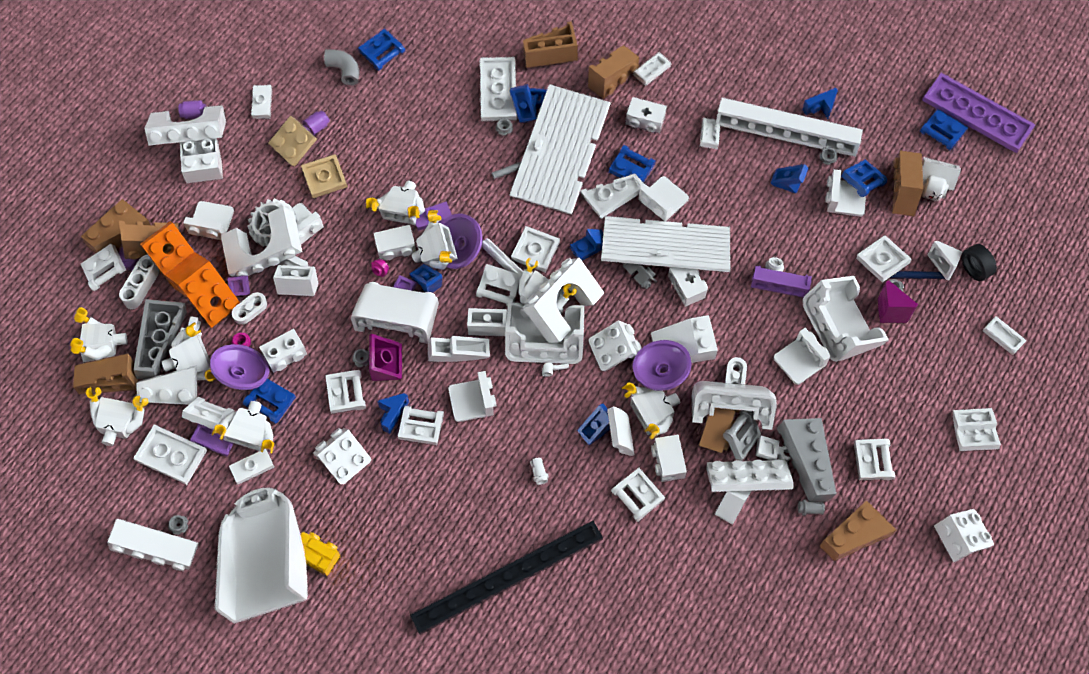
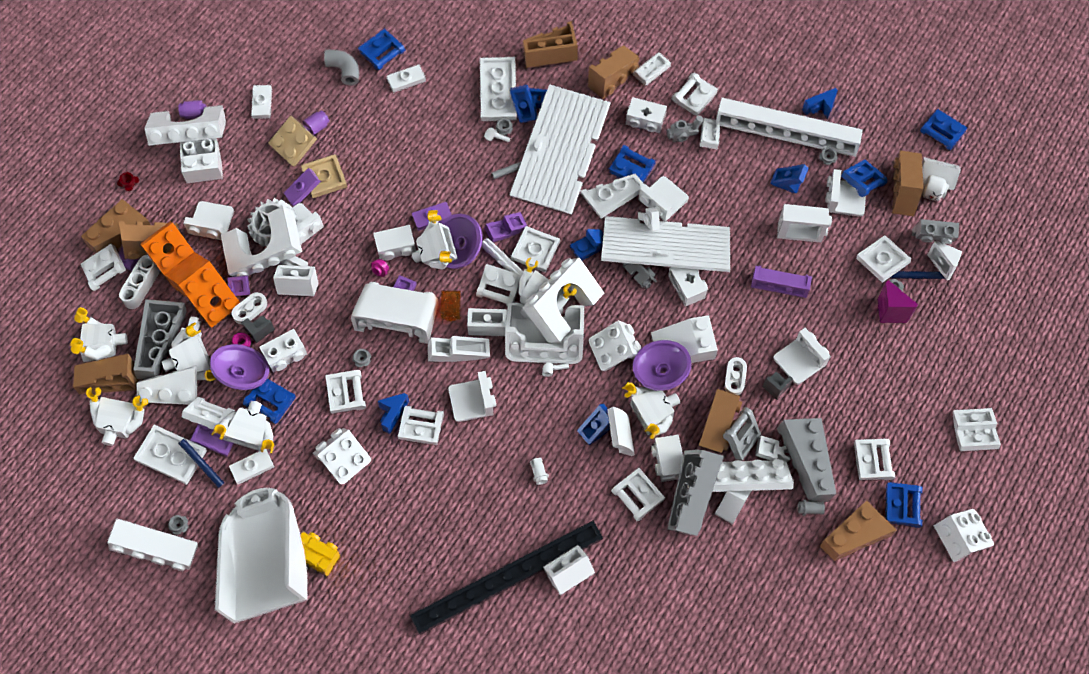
white torso [366,181,425,225] -> none
magenta slope [369,334,402,381] -> none
blue slope [409,264,443,293] -> none
white windscreen [692,381,777,430] -> none
white plate [765,257,784,272] -> none
white windscreen [803,276,889,362] -> none
medium lavender plate [922,73,1035,153] -> none
black tyre [961,244,997,281] -> none
white tile [983,316,1027,355] -> none
none -> dark red plate [117,172,139,191]
none -> dark blue bar [178,439,224,488]
none -> dark grey panel [241,316,275,343]
none -> medium lavender plate [284,168,321,206]
none -> white plate [387,65,426,93]
none -> clear orange brick [440,291,462,321]
none -> white hand [484,128,510,142]
none -> medium lavender slope [485,212,528,242]
none -> white brick [544,545,595,595]
none -> white plate [638,207,660,230]
none -> light grey piece [667,116,703,142]
none -> light grey wedge [667,450,724,536]
none -> white plate [672,73,718,116]
none -> dark grey panel [762,372,793,399]
none -> white window [777,204,832,243]
none -> blue plate [885,482,923,528]
none -> light grey plate [912,219,959,244]

